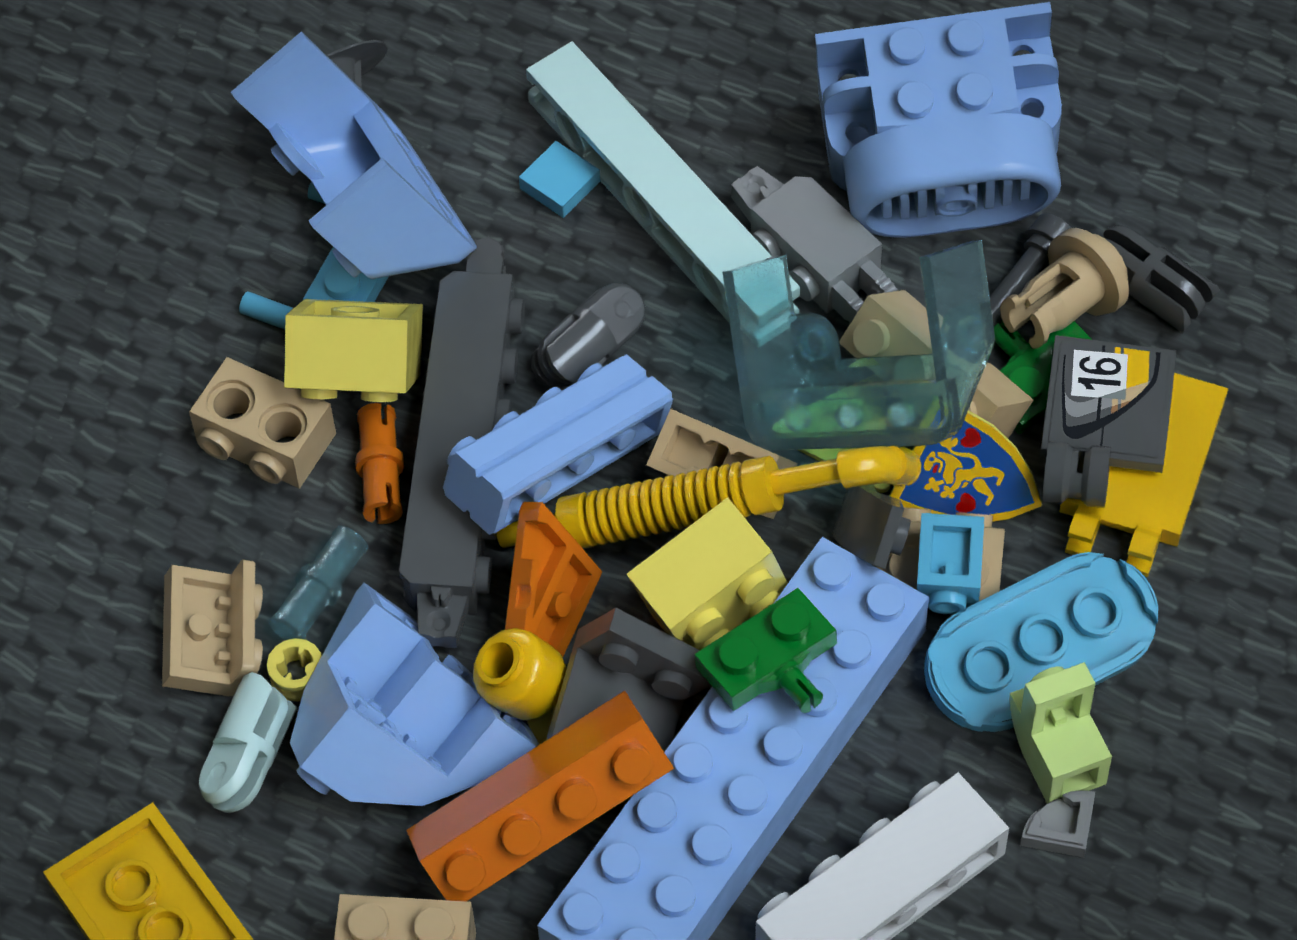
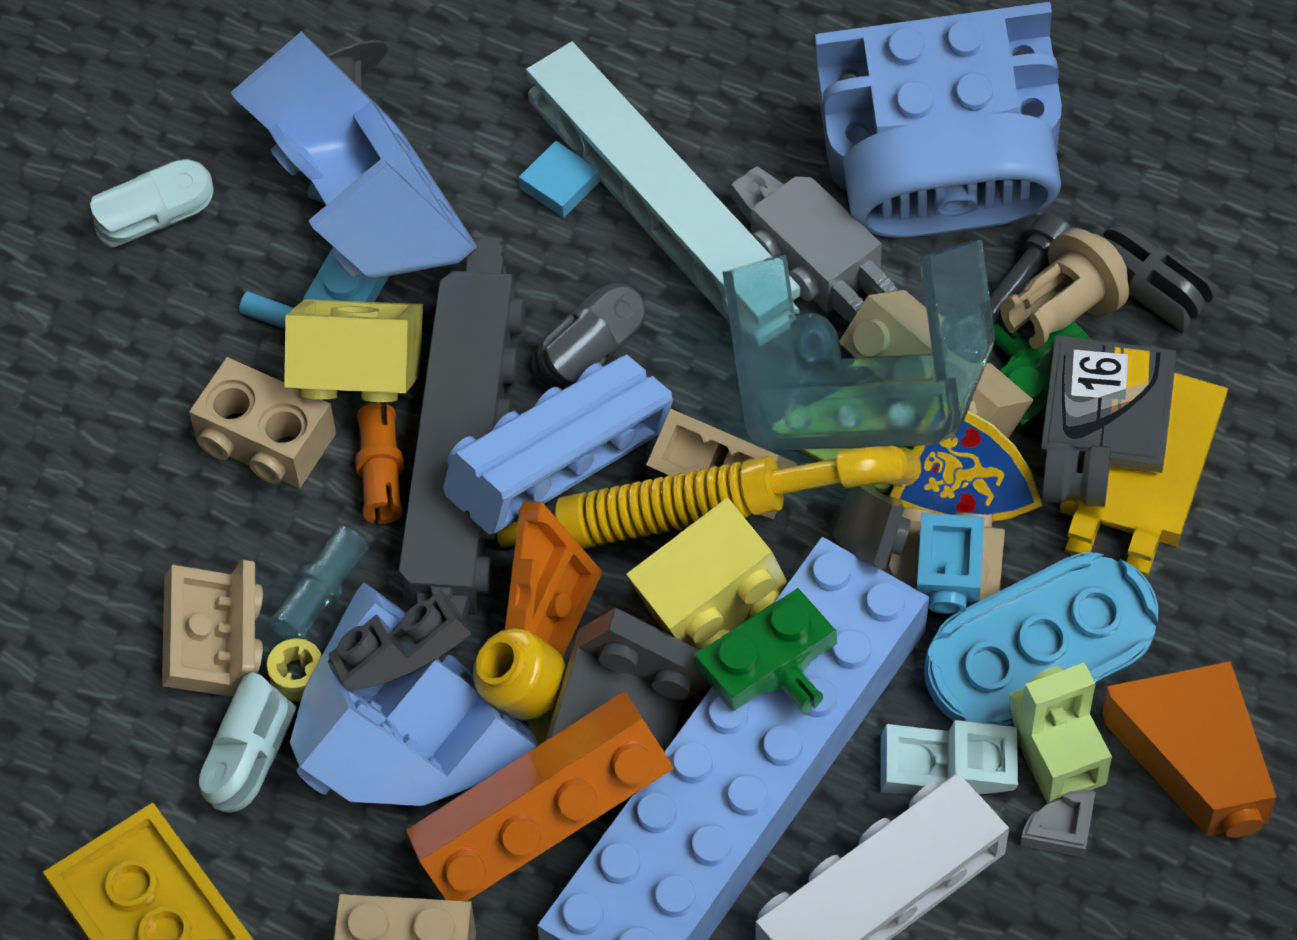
none -> light aqua arm [90,159,213,248]
none -> dark grey slope [329,590,471,691]
none -> light aqua slope [881,720,1018,794]
none -> orange slope [1102,661,1277,838]

